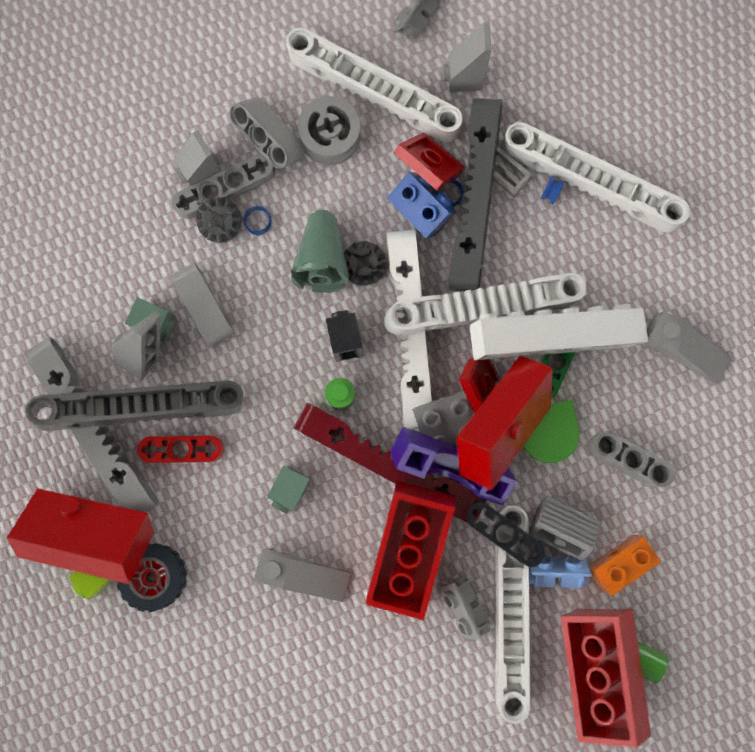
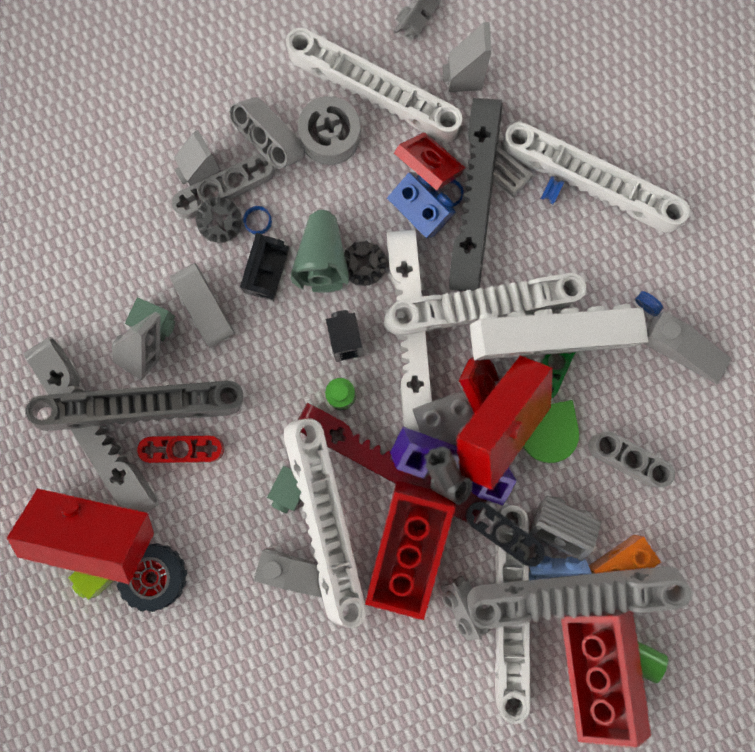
none -> black hinge [240,233,290,301]
none -> white gear [284,419,366,629]
none -> dark grey piece [425,447,472,504]
none -> light grey gear [467,566,693,629]
none -> blue axle [635,291,664,316]

